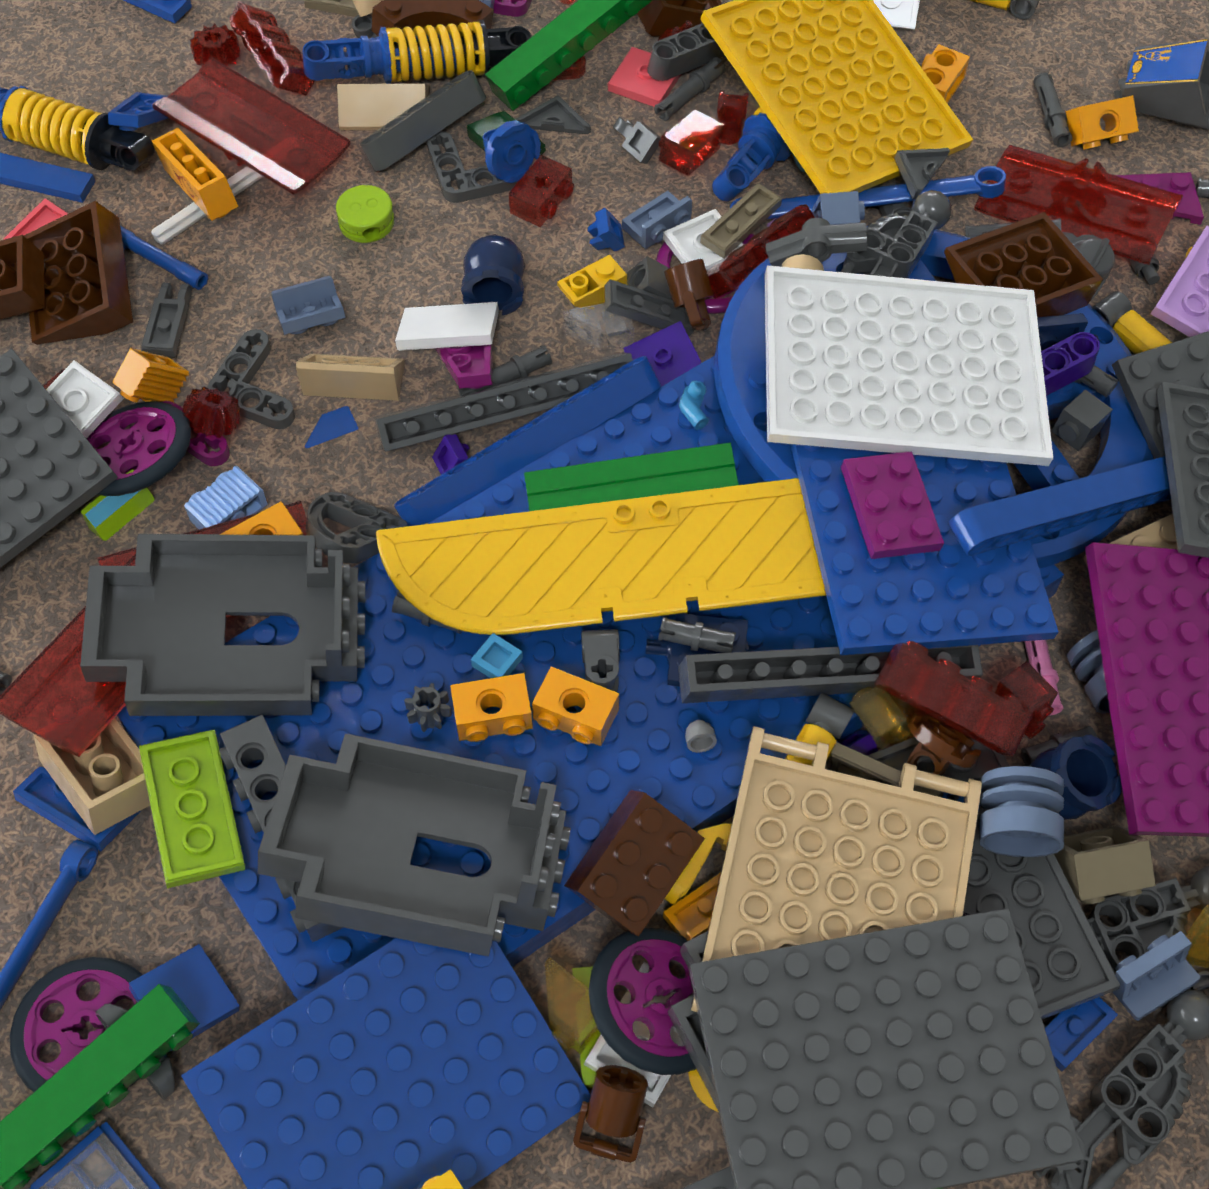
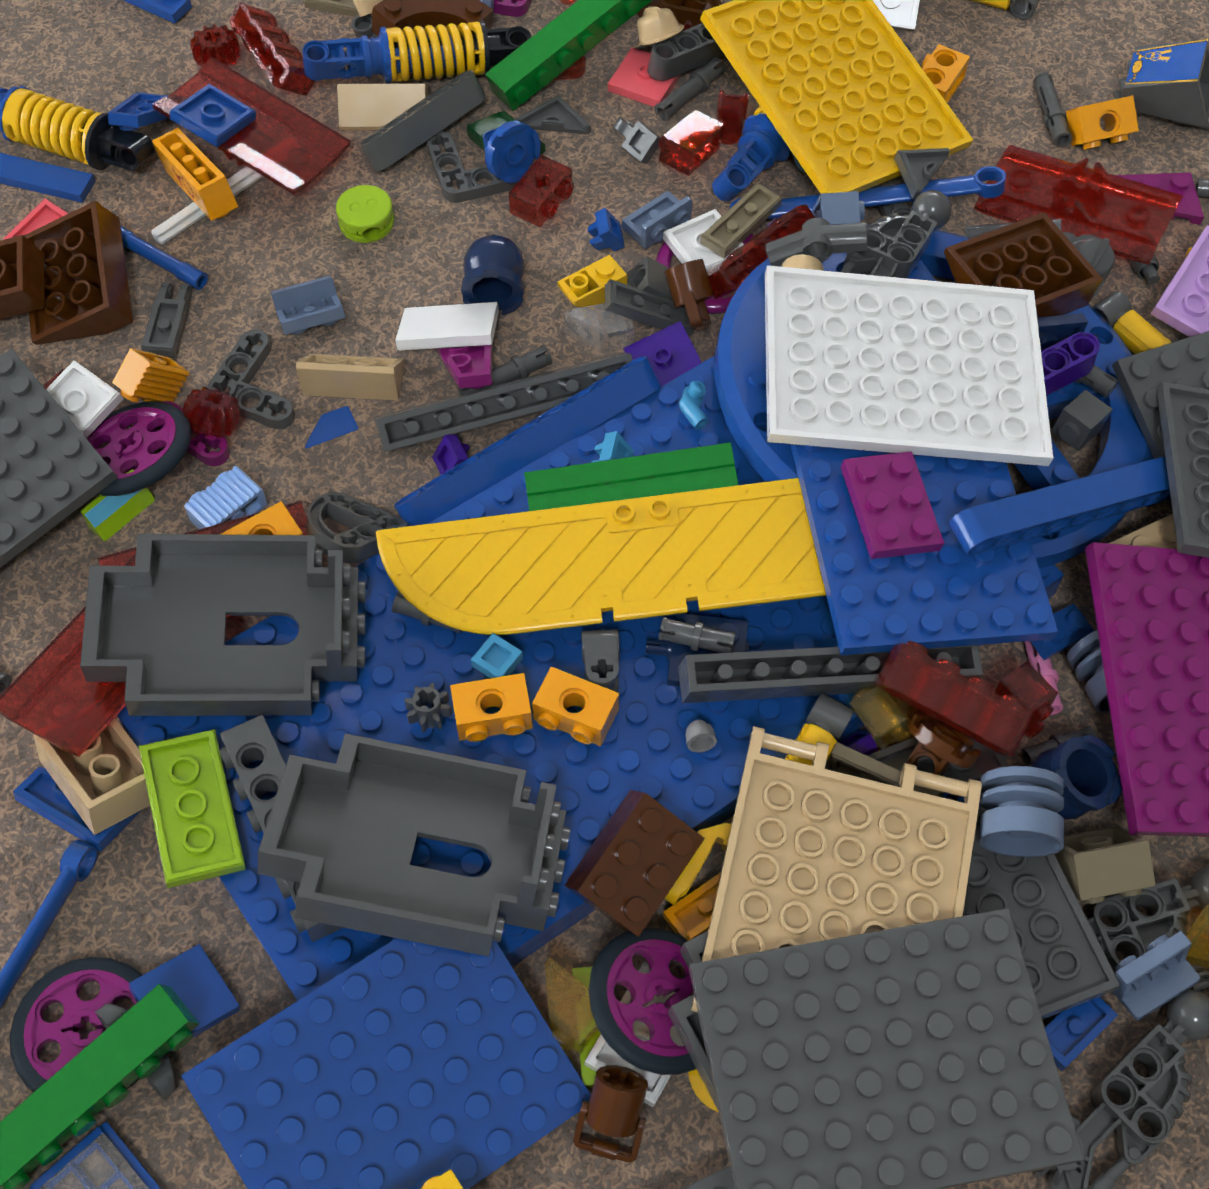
none -> blue tile [170,84,256,147]
none -> dark azure tile [591,431,634,463]
none -> tan piece [632,6,685,48]
none -> blue plate [1030,604,1094,660]

